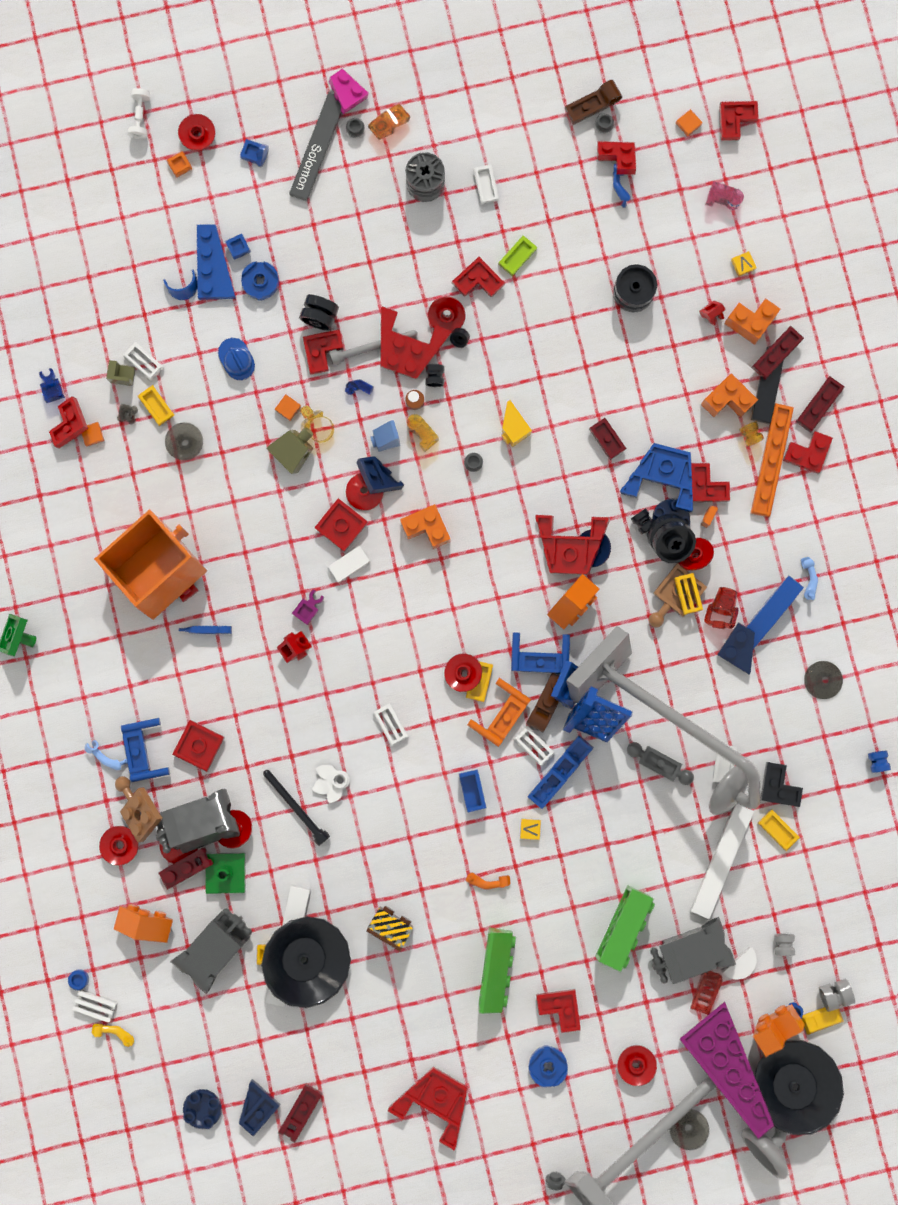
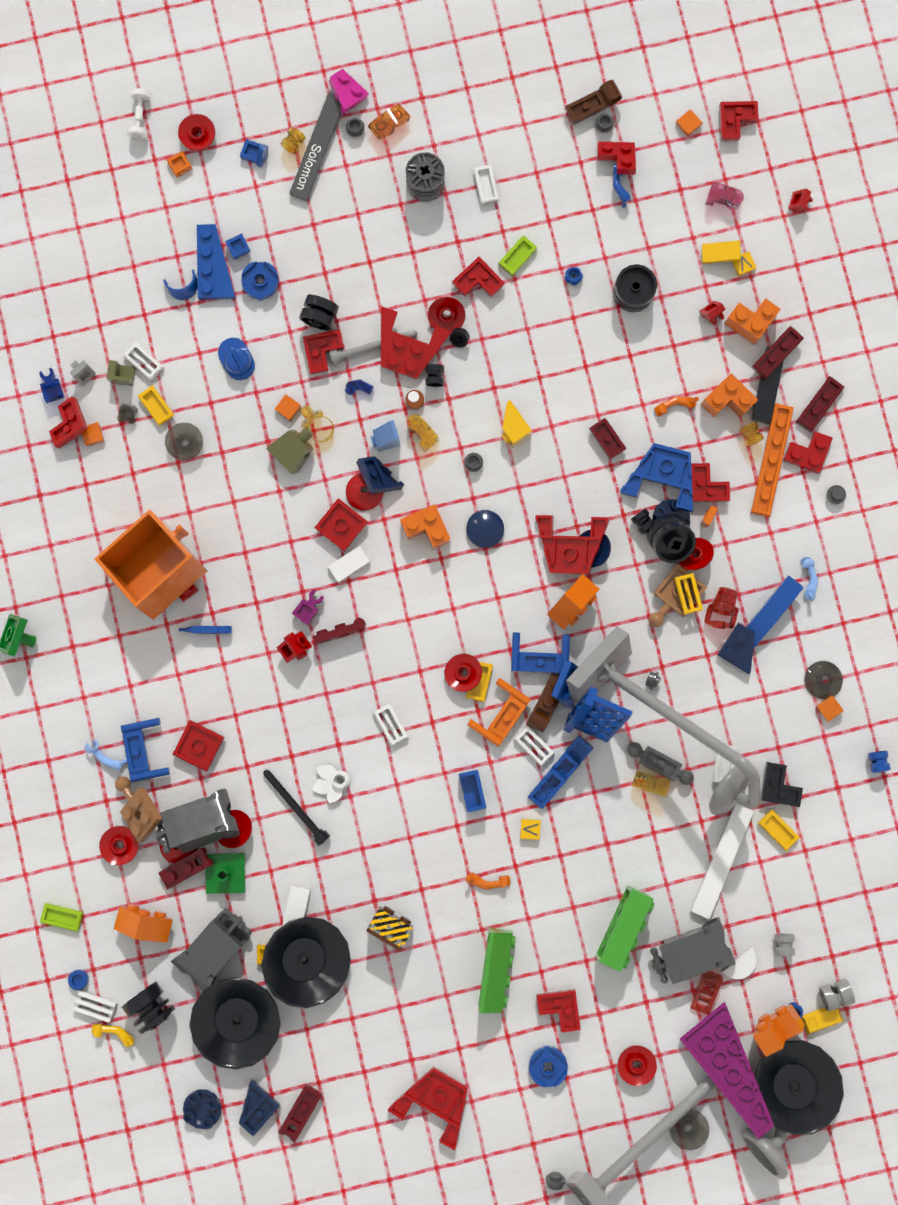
none -> lime tile [40,903,84,932]
none -> light grey tile [70,360,96,386]
none -> black wheel [122,981,175,1035]
none -> black dish [189,977,281,1070]
none -> clear yellow wheel [280,127,306,154]
none -> dark red plate [313,618,366,645]
none -> dark blue dish [466,510,504,548]
none -> blue plate [565,267,583,285]
none -> clear yellow leg [631,771,671,797]
none -> dark grey plate [645,671,661,690]
none -> orange piece [654,397,699,417]
none -> yellow tile [702,240,741,264]
none -> red tile [788,189,813,212]
none -> orange tile [816,695,844,722]
none -> dark grey plate [827,485,846,504]

